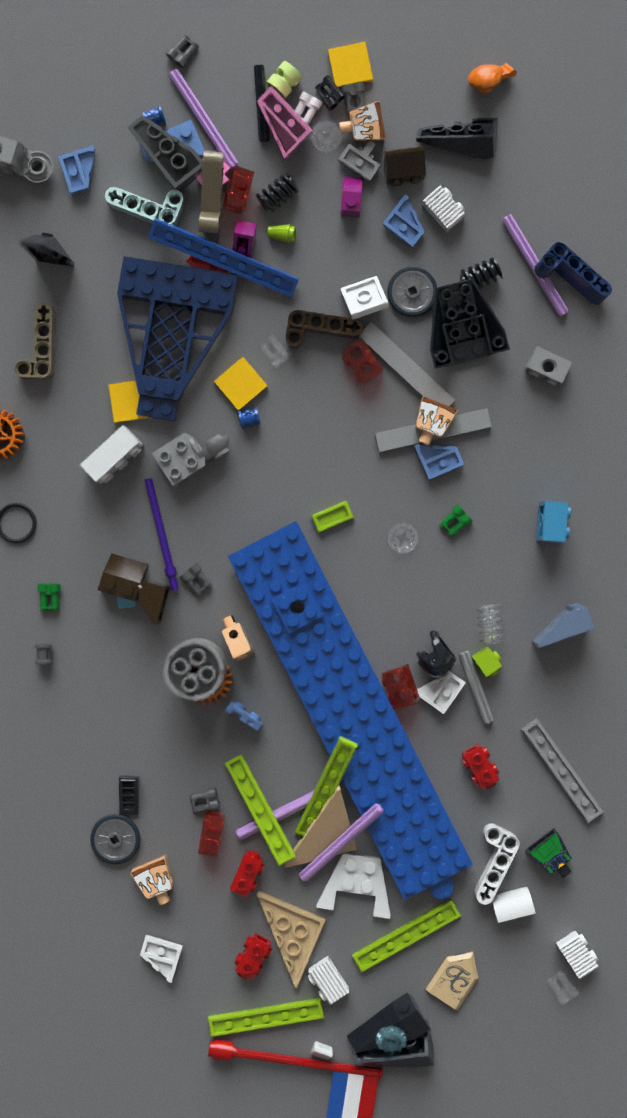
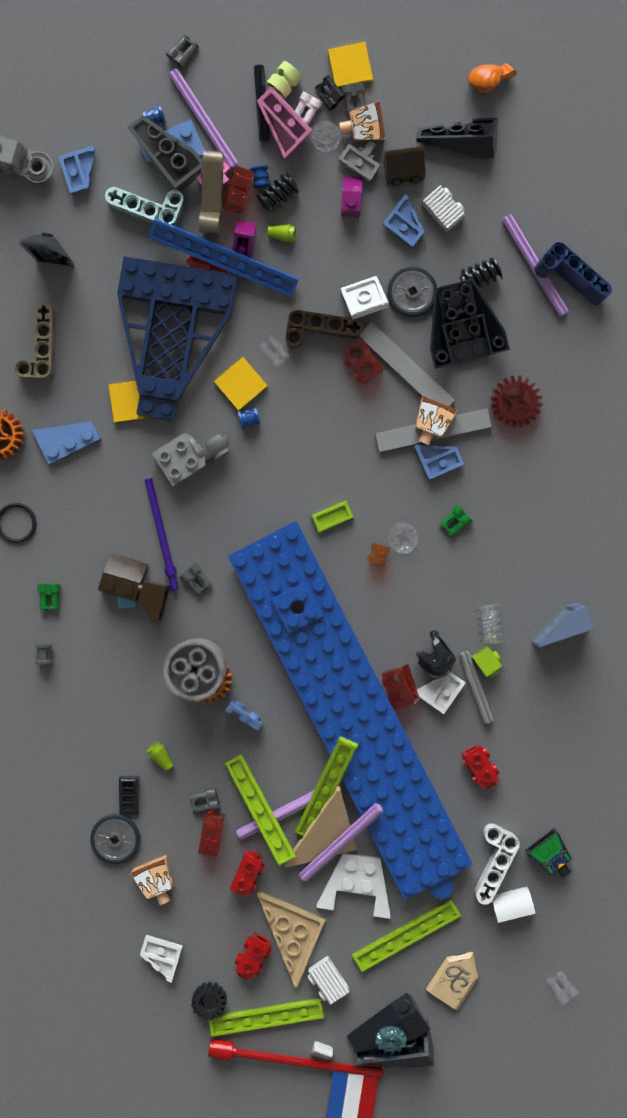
white piece [80,425,143,484] -> none
light nougat torso [222,615,255,661] -> none
light grey tile [521,718,604,823] -> none
light grey brick [525,346,572,386] -> none
dark azure brick [536,501,571,542] -> none
white brick [556,931,599,979] -> none
none -> medium blue wing [32,422,101,465]
none -> lime cone [147,742,173,771]
none -> black tyre [191,981,227,1020]
none -> blue bush [249,165,270,188]
none -> clear orange wheel [367,542,390,566]
none -> clear red gear [490,376,543,428]

